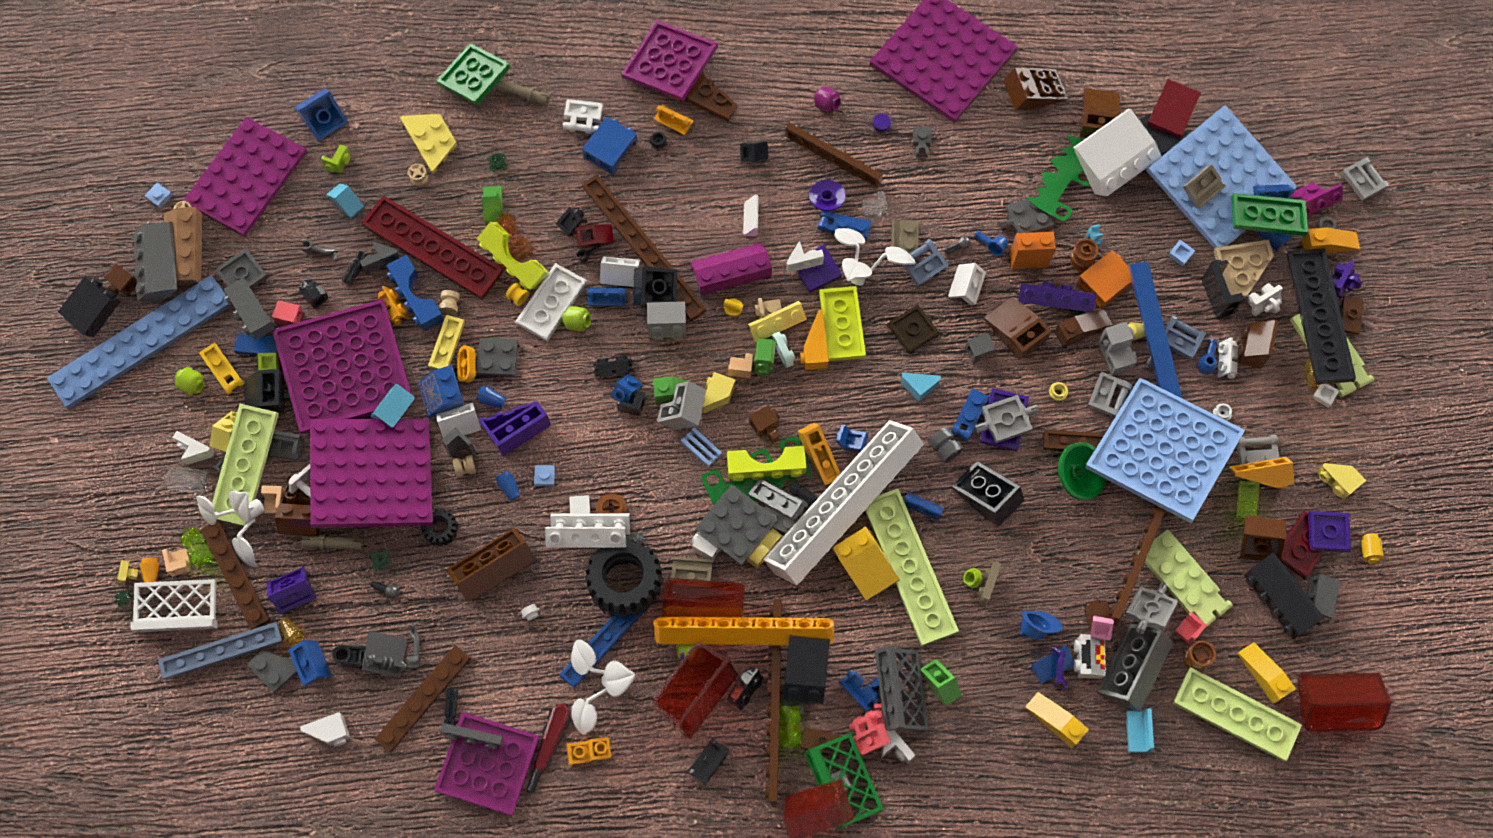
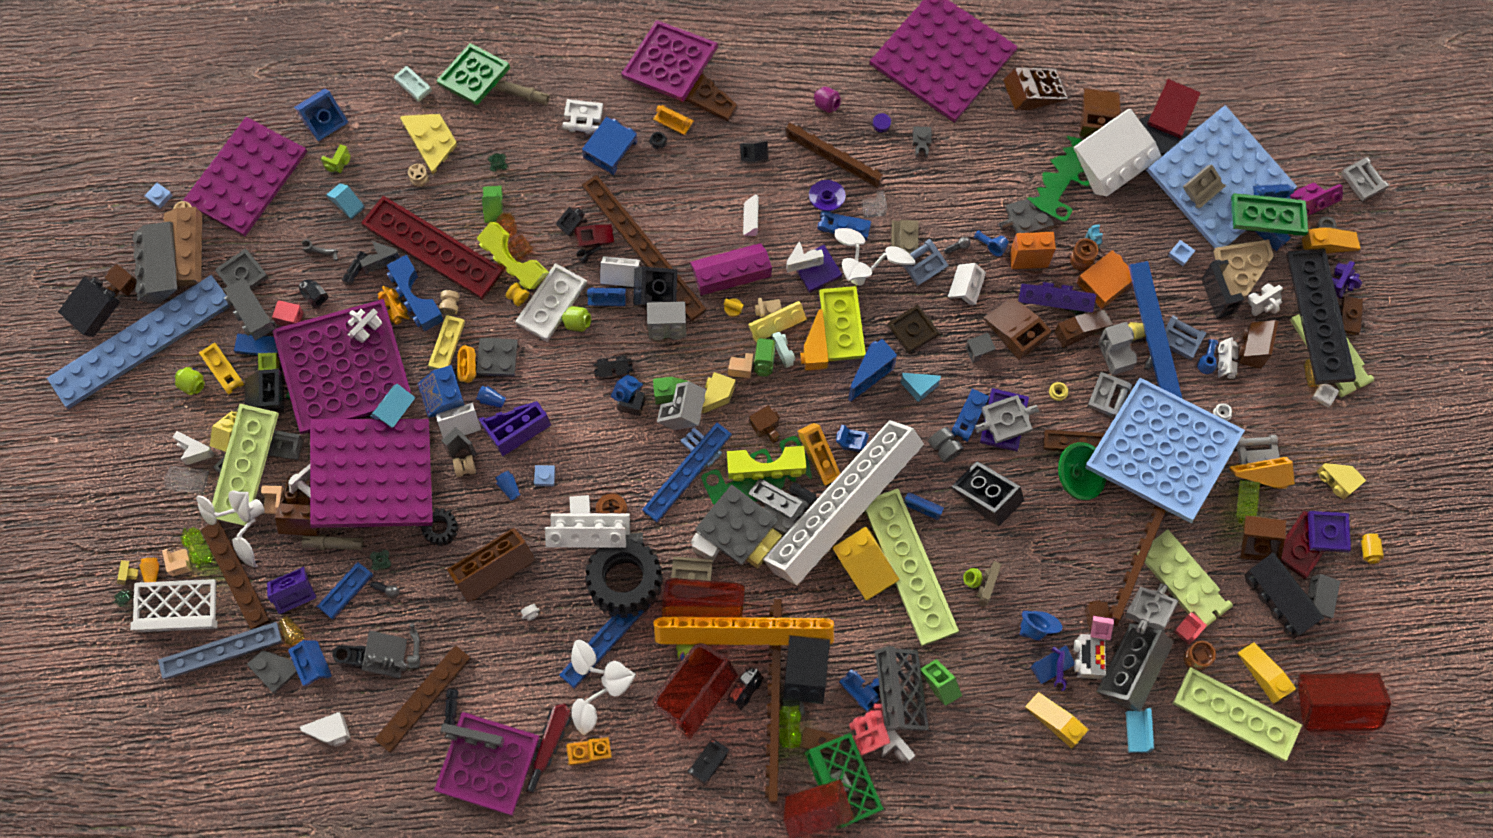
none -> blue tile [317,562,374,620]
none -> white hips [348,308,382,343]
none -> light aqua plate [394,66,432,102]
none -> blue tile [642,422,732,523]
none -> blue slope [848,339,897,402]

